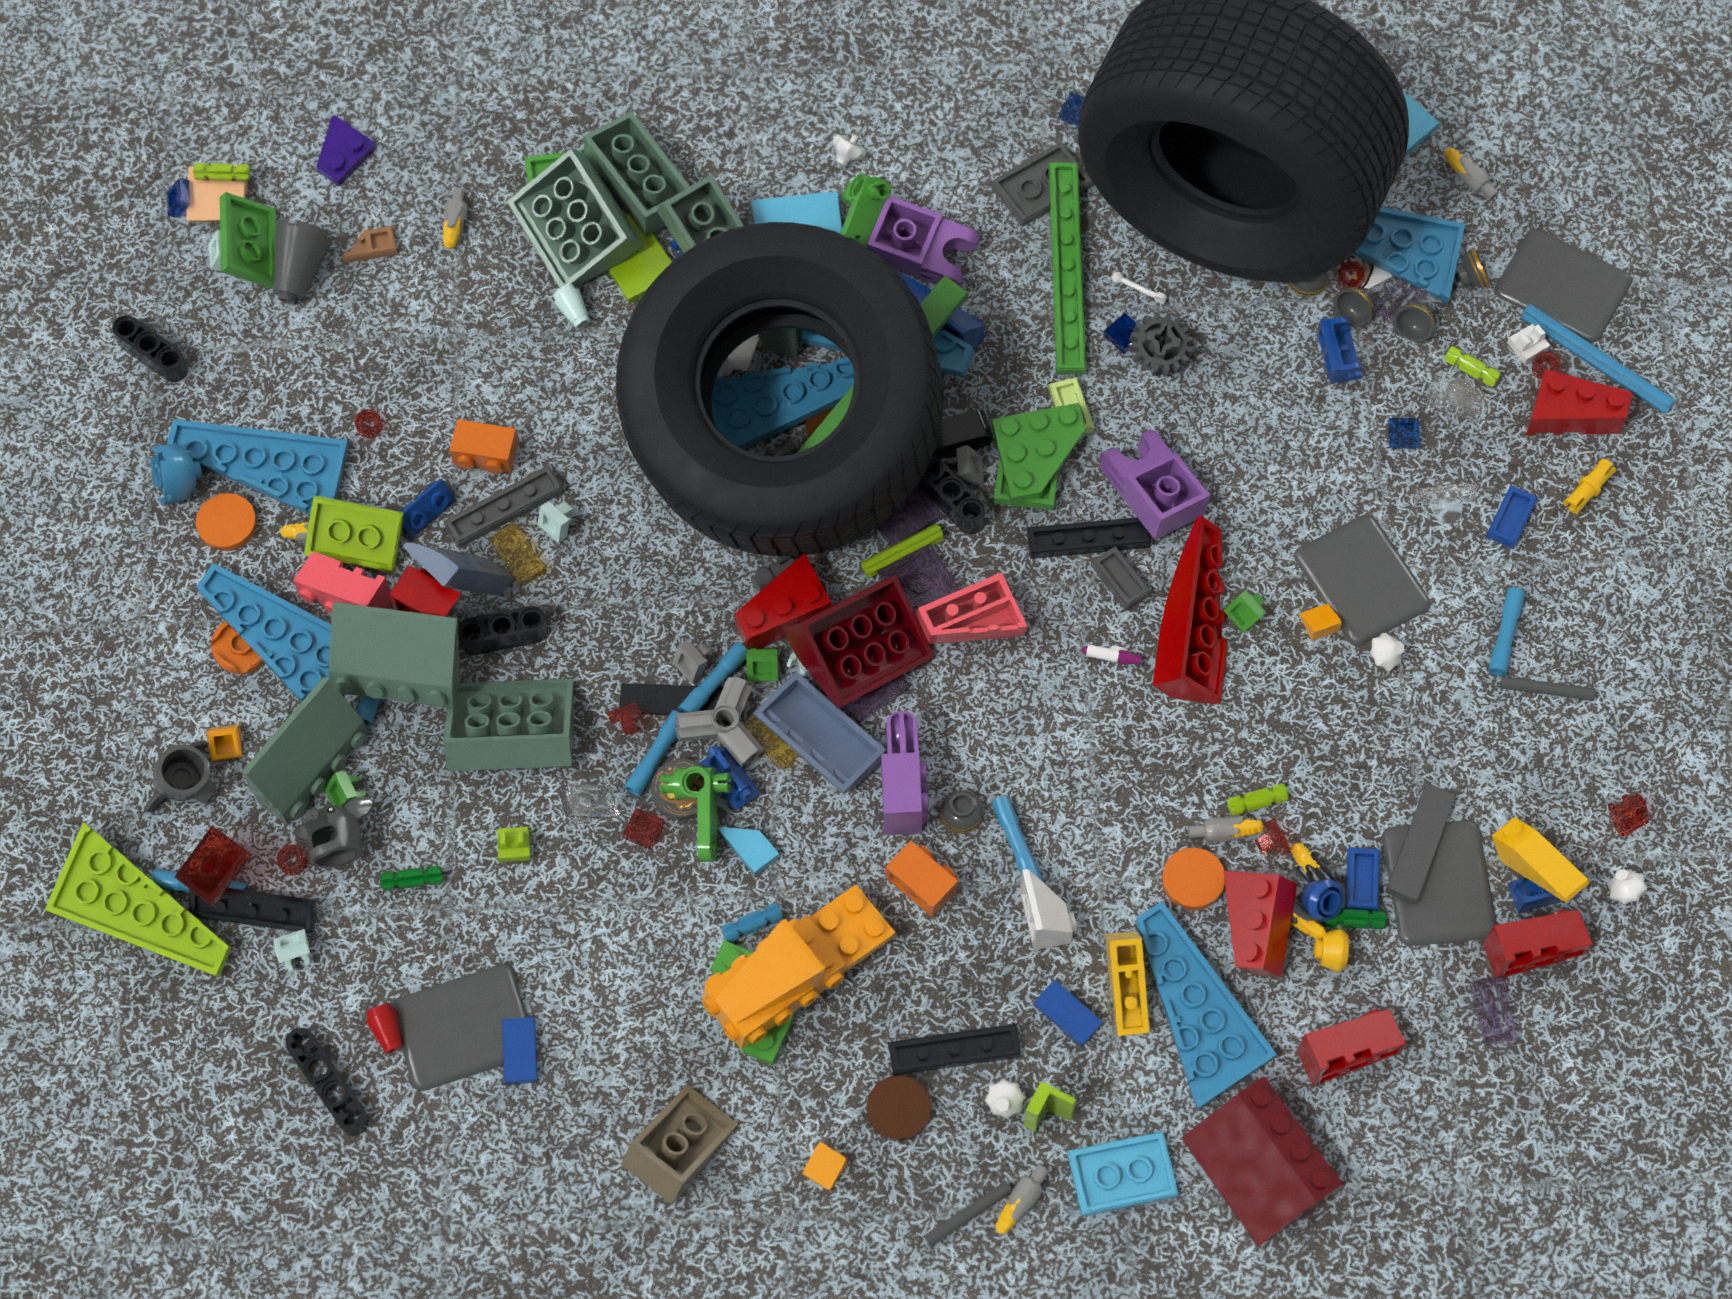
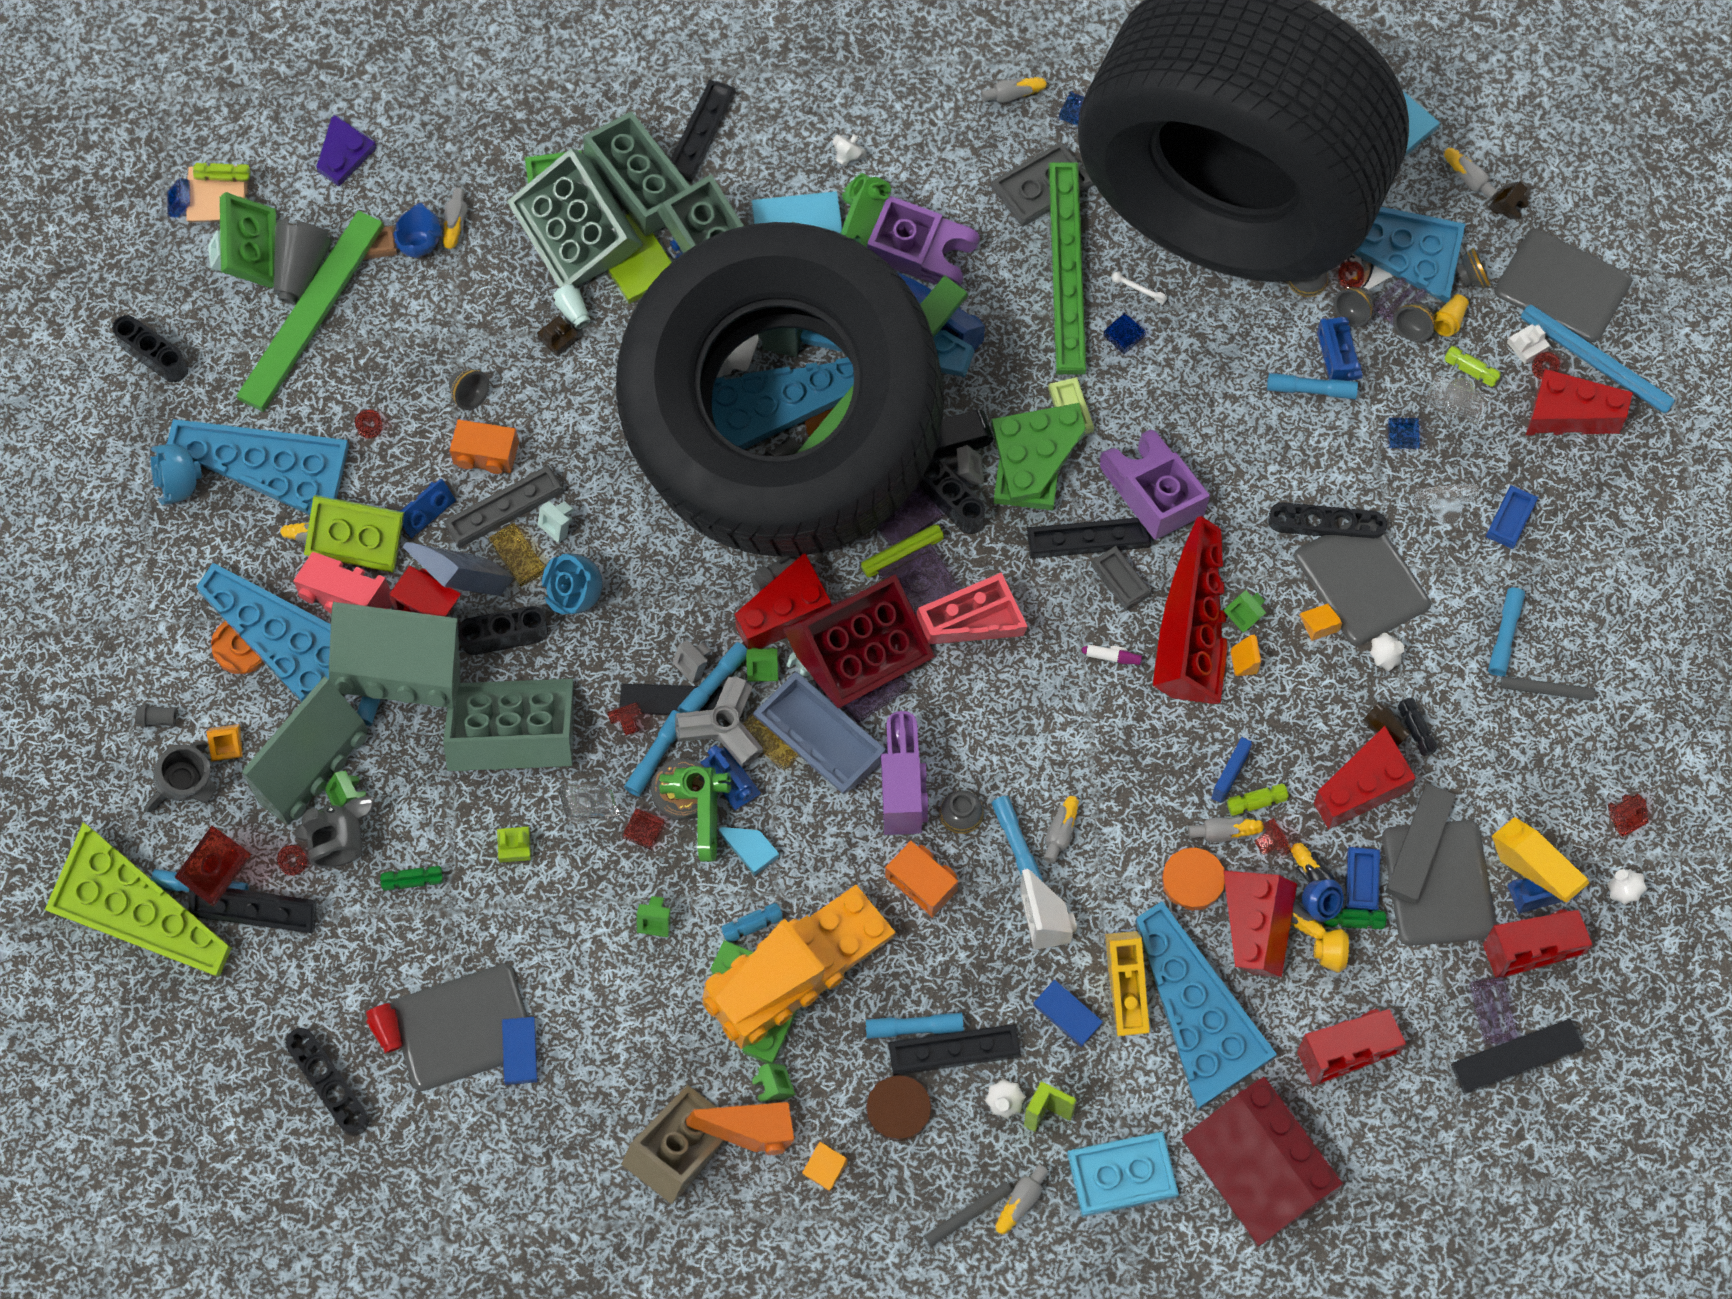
orange tile [196,493,257,551] -> none
light aqua tile [274,929,310,971] -> none
dark grey gear [1129,312,1194,377] -> none
yellow pin [1563,459,1616,514] -> none
none -> dark grey pin [136,703,177,728]
none -> bright green tile [236,210,384,412]
none -> blue hair [393,203,442,258]
none -> dark grey piece [449,369,490,410]
none -> dark brown tile [537,315,579,357]
none -> dark azure cylinder [542,554,603,614]
none -> bright green tile [636,896,671,937]
none -> black tile [670,79,736,182]
none -> orange slope [686,1102,794,1155]
none -> bright green tile [752,1063,795,1102]
none -> dark azure piece [865,1013,963,1039]
none -> light grey piece [981,77,1047,103]
none -> light grey piece [1043,796,1079,864]
none -> blue tile [1211,737,1252,803]
none -> light orange slope [1230,634,1261,676]
none -> dark azure piece [1267,373,1358,399]
none -> black beam [1268,502,1387,538]
none -> red wedge [1313,726,1416,830]
none -> dark brown cone [1363,702,1410,746]
none -> black axle [1398,697,1438,756]
none -> yellow cone [1434,294,1469,337]
none -> black tile [1451,1018,1585,1095]
none -> dark brown tile [1488,181,1529,220]

